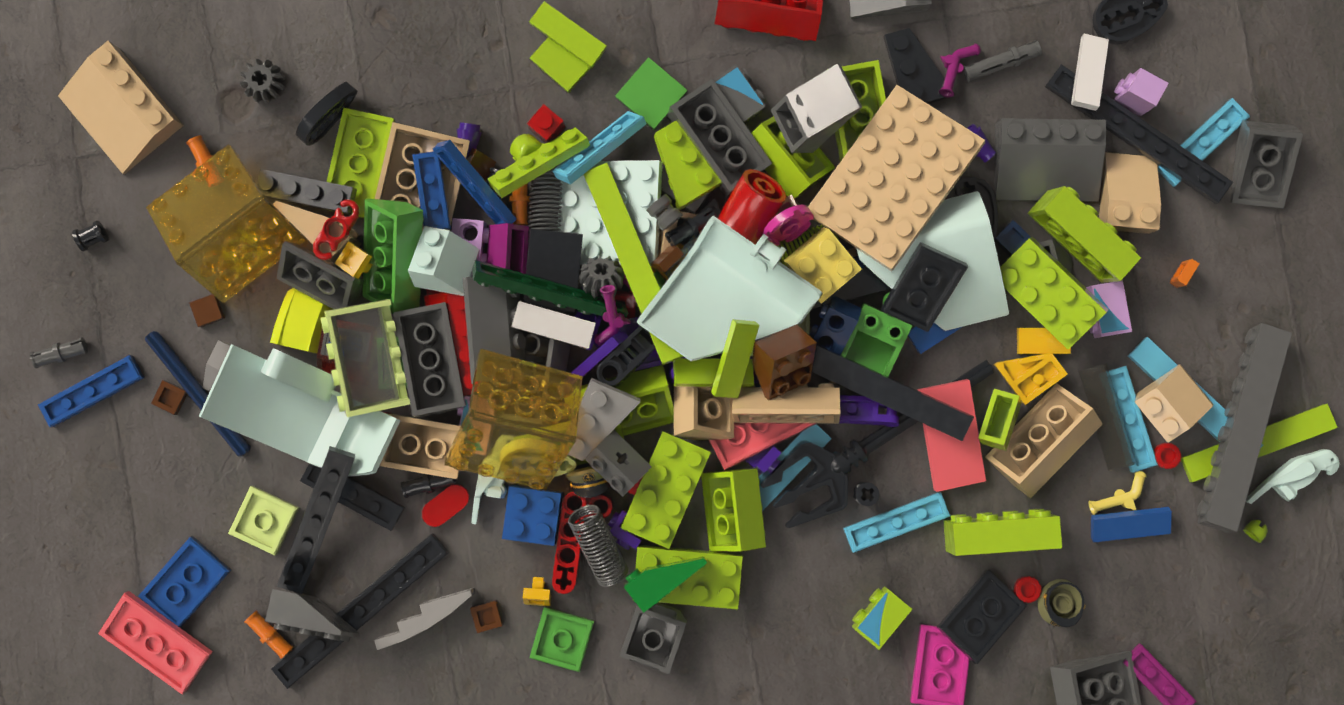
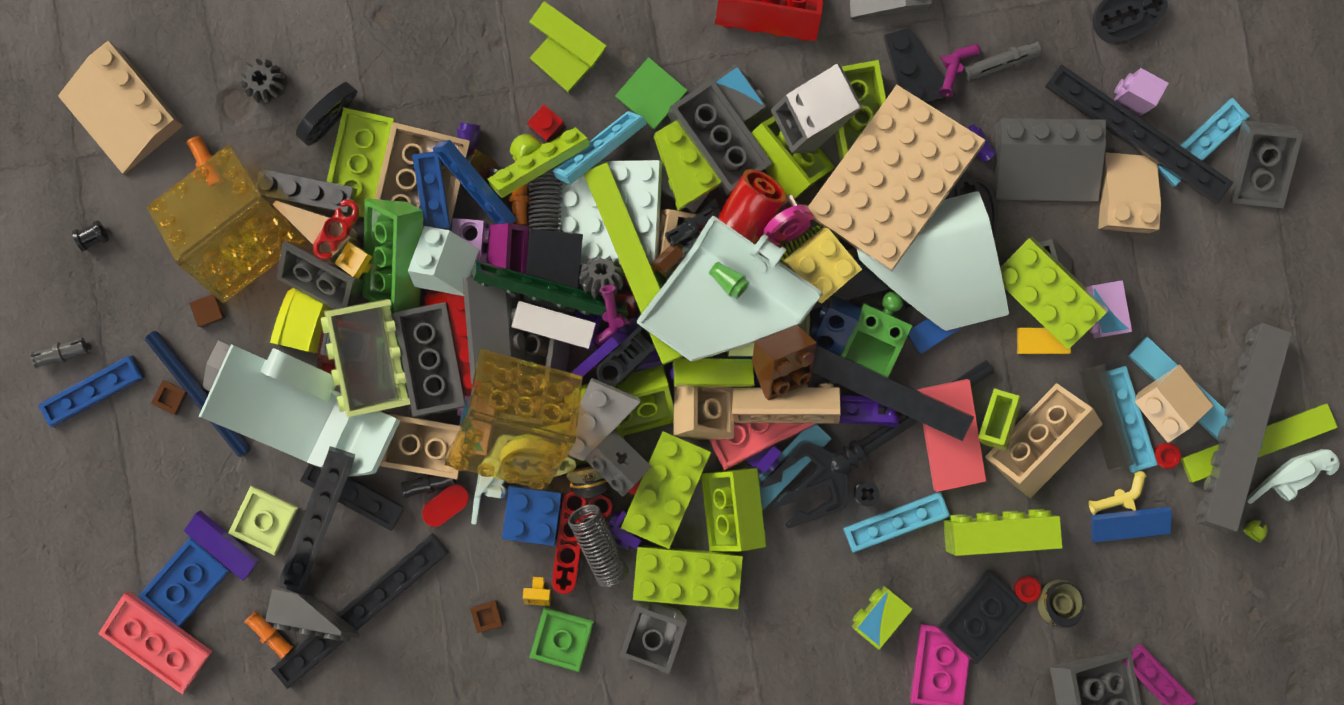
light grey slope [374,588,475,650] -> none
green slope [624,556,707,613] -> none
dark grey wheel [646,194,683,231] -> none
lime tile [711,319,760,398] -> none
black tile [881,242,968,332] -> none
dark blue plate [994,220,1031,256] -> none
yellow wing [994,353,1067,405] -> none
lime brick [1027,186,1141,283] -> none
white tile [1071,33,1109,111] -> none
orange tile [1170,259,1200,288] -> none
none -> dark purple tile [184,510,260,581]
none -> bright green cone [709,262,750,299]

